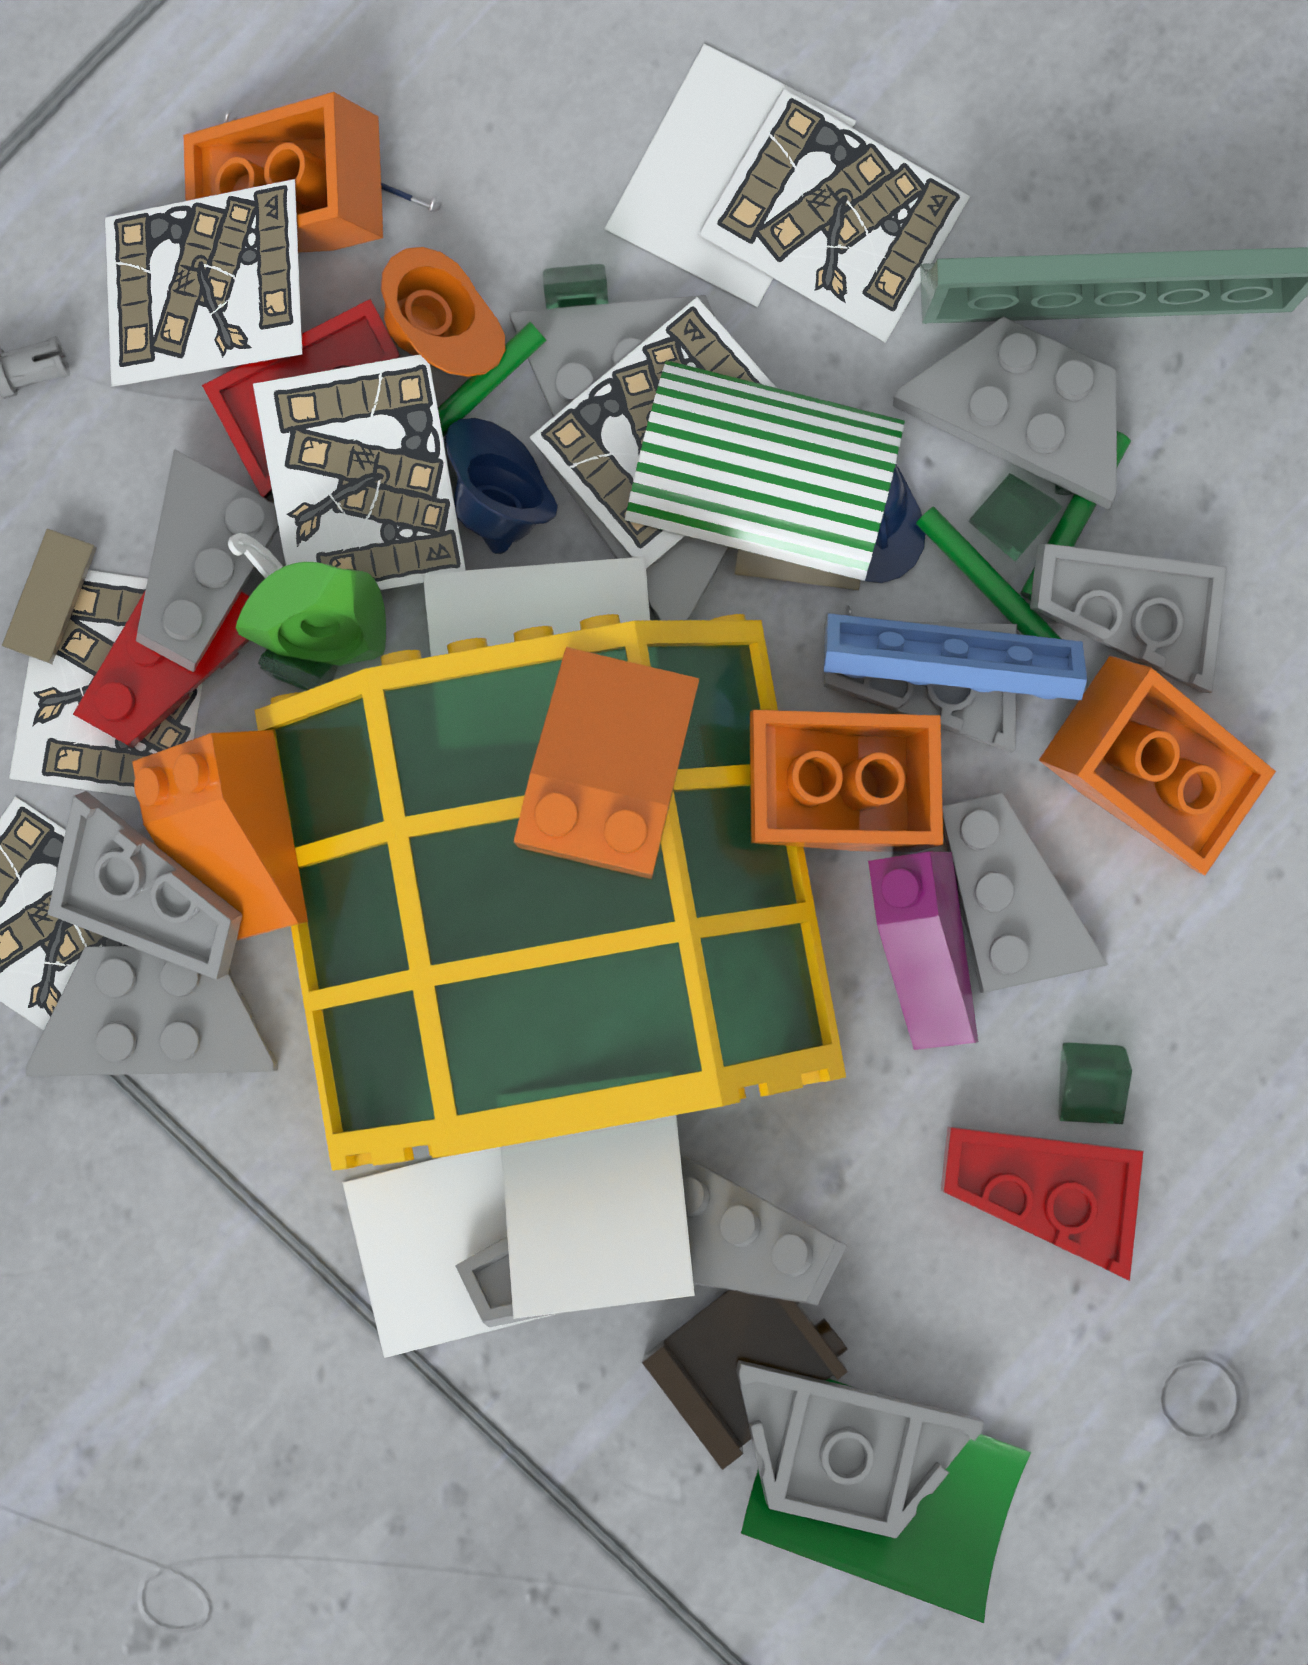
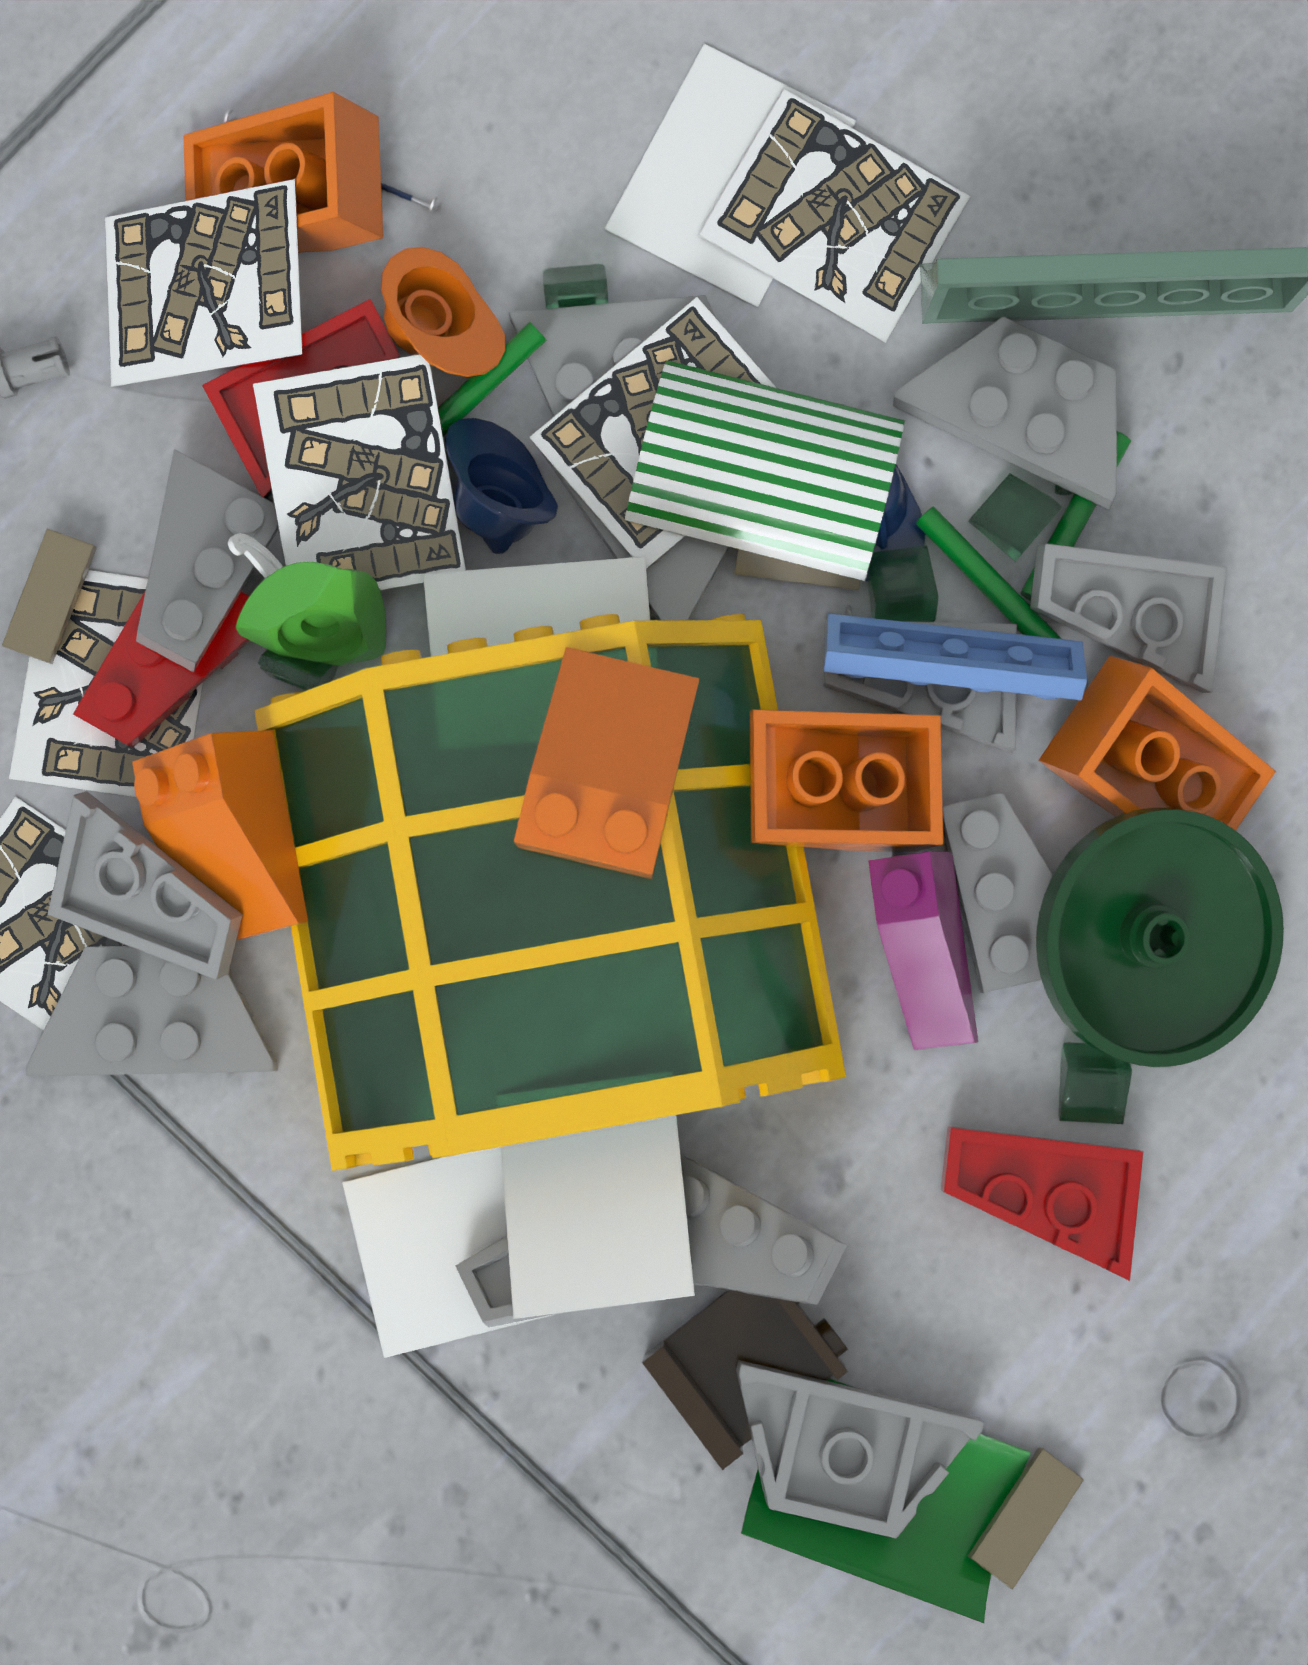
none -> clear green slope [867,545,939,622]
none -> dark tan piece [968,1447,1084,1590]
none -> dark green dish [1036,808,1284,1067]

